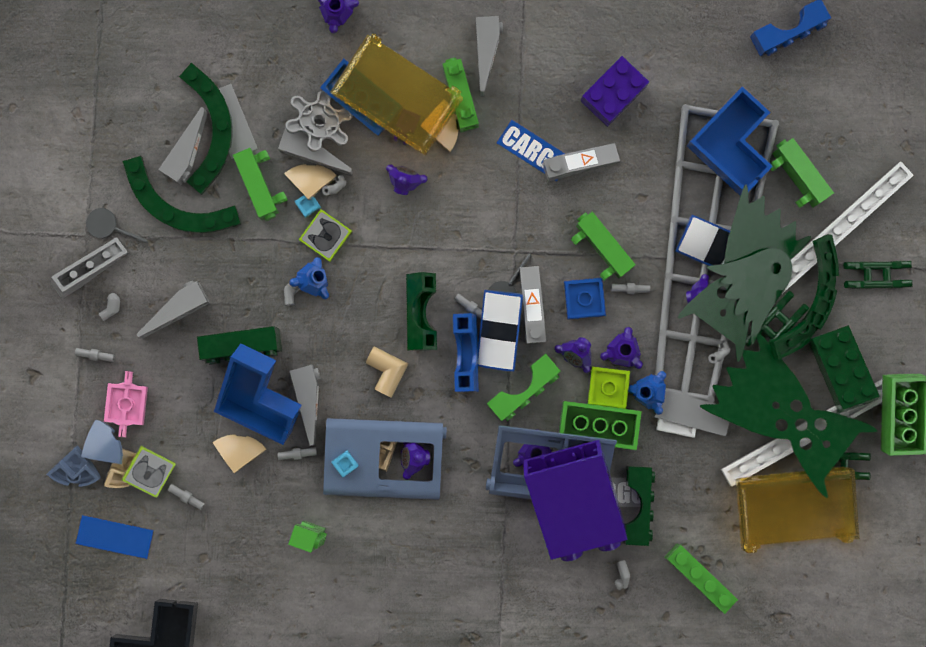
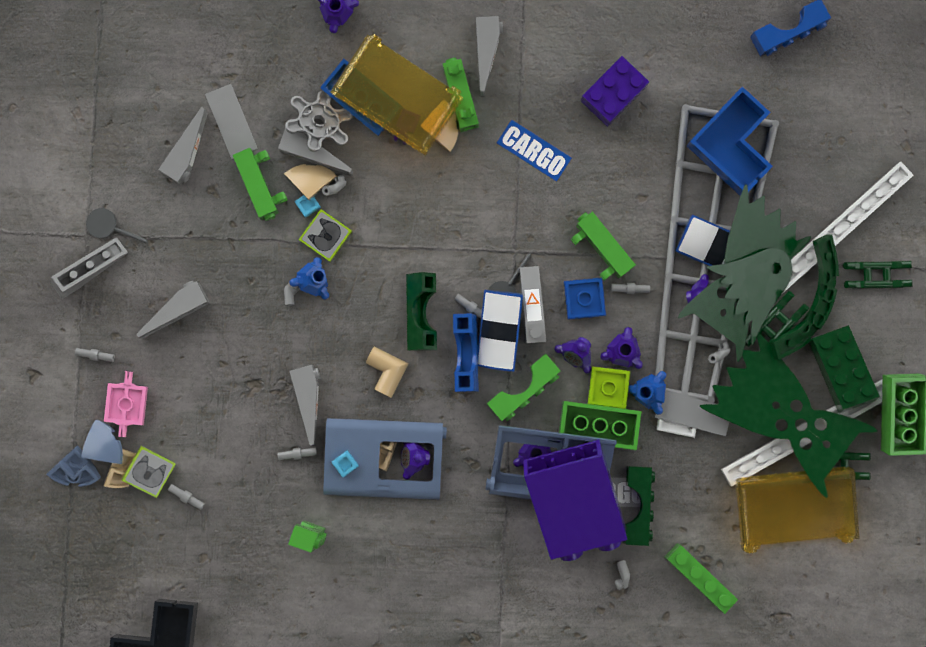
blue sticker [76,515,154,559] -> none
light grey arm [99,293,120,321] -> none
dark green plate [123,156,242,233] -> none
dark green plate [179,63,233,195] -> none
dark green brick [197,326,282,365] -> none
tan brick [213,434,267,473] -> none
blue piece [214,344,302,445] -> none
dark purple rock [386,164,428,195] -> none
light grey slope [542,143,620,182] -> none
bright green brick [771,138,834,208] -> none

